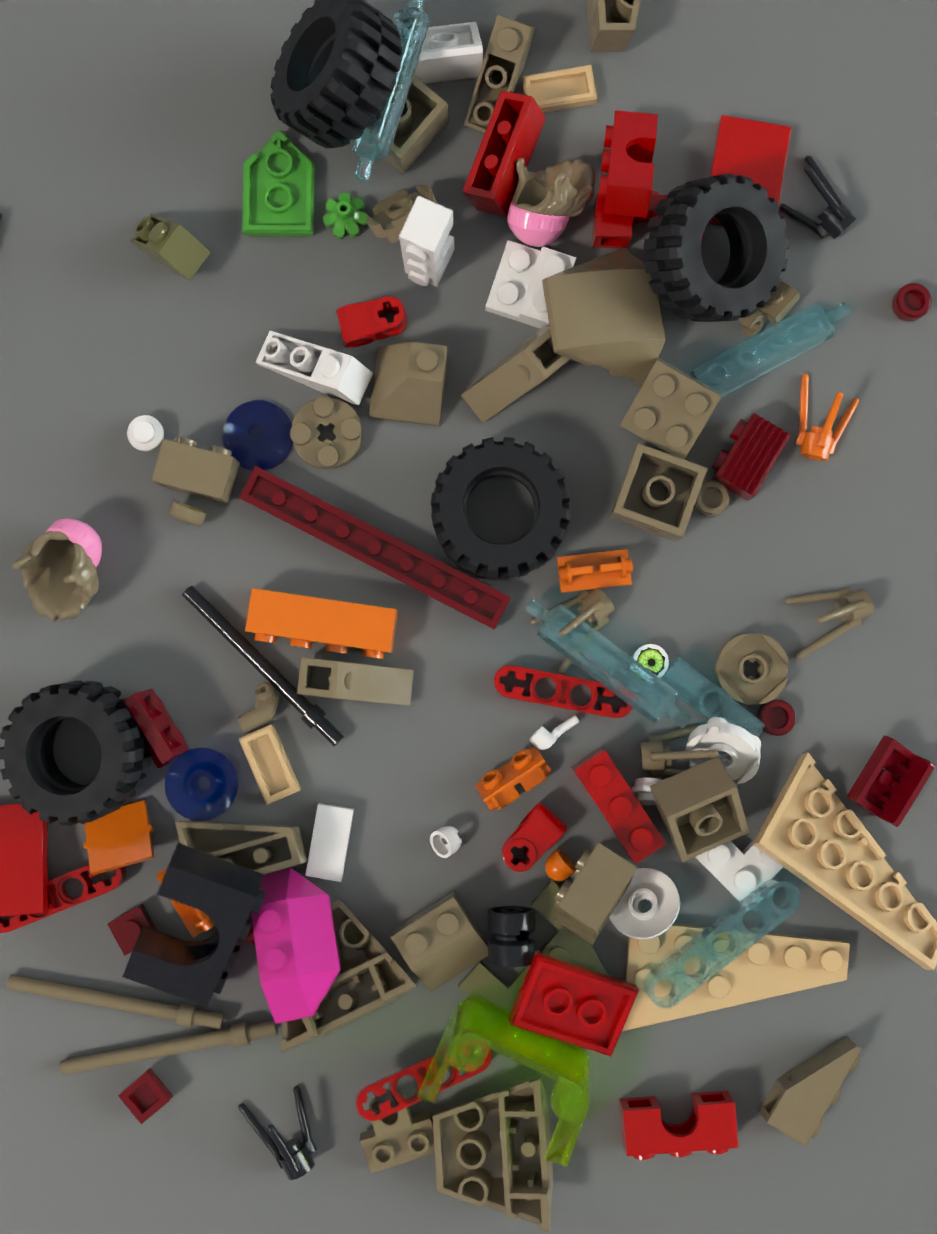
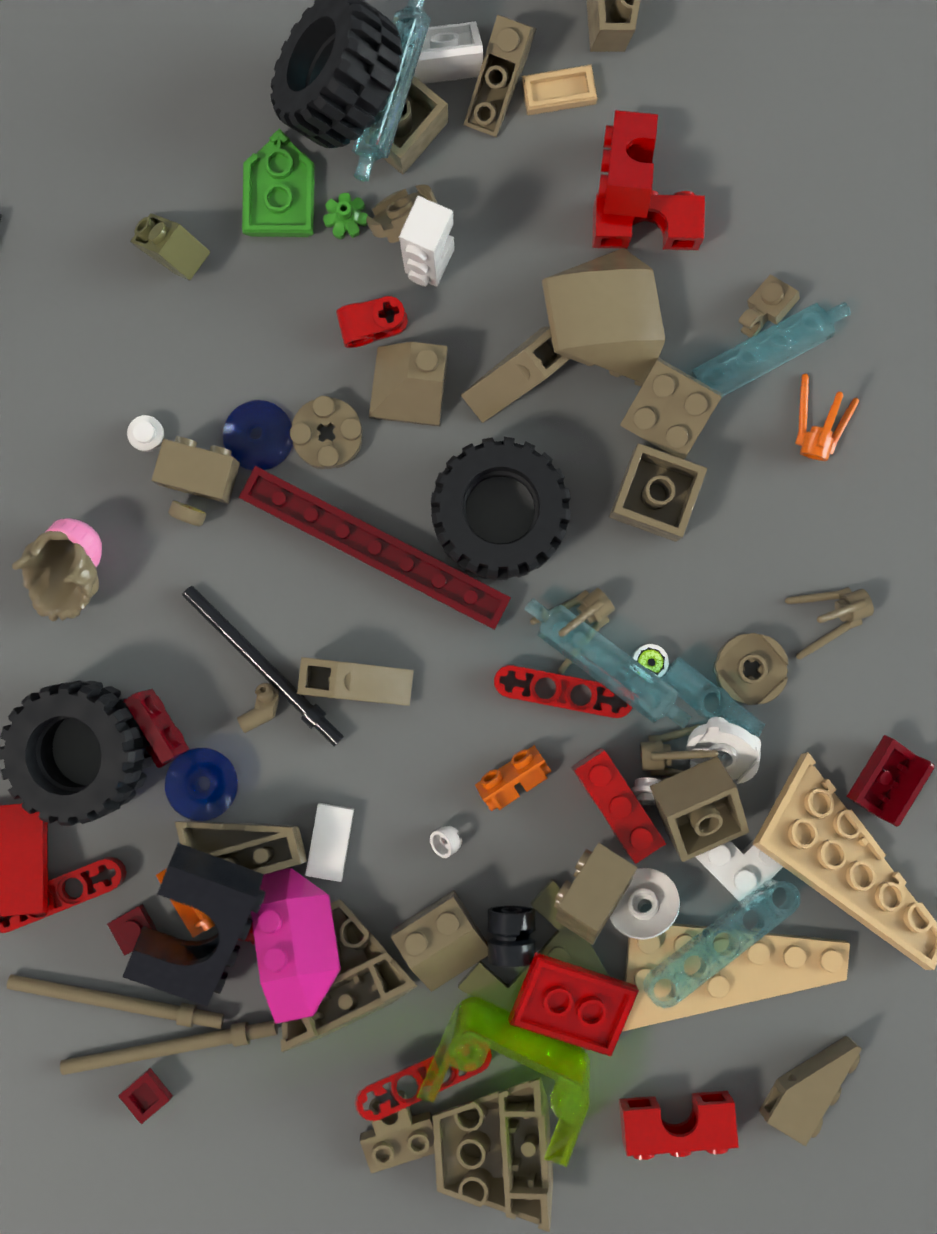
orange piece [83,800,155,875] -> none
tan tile [238,724,302,805] -> none
black plant [238,1086,317,1180] -> none
orange brick [245,588,398,659] -> none
white slope [255,331,373,405] -> none
red brick [462,90,546,217] -> none
white plate [485,240,576,328] -> none
red piece [501,802,568,872] -> none
dark tan hair [507,158,595,247] -> none
white hand [529,715,579,750] -> none
orange hinge [545,848,576,881] -> none
orange hinge [556,549,633,593] -> none
black tyre [643,174,789,322] -> none
dark tan tile [694,480,730,517] -> none
red tile [708,115,792,226] -> none
dark red brick [711,413,791,501] -> none
dark red tile [757,699,796,736] -> none
black plant [779,155,856,240] -> none
dark red tile [892,283,932,322] -> none

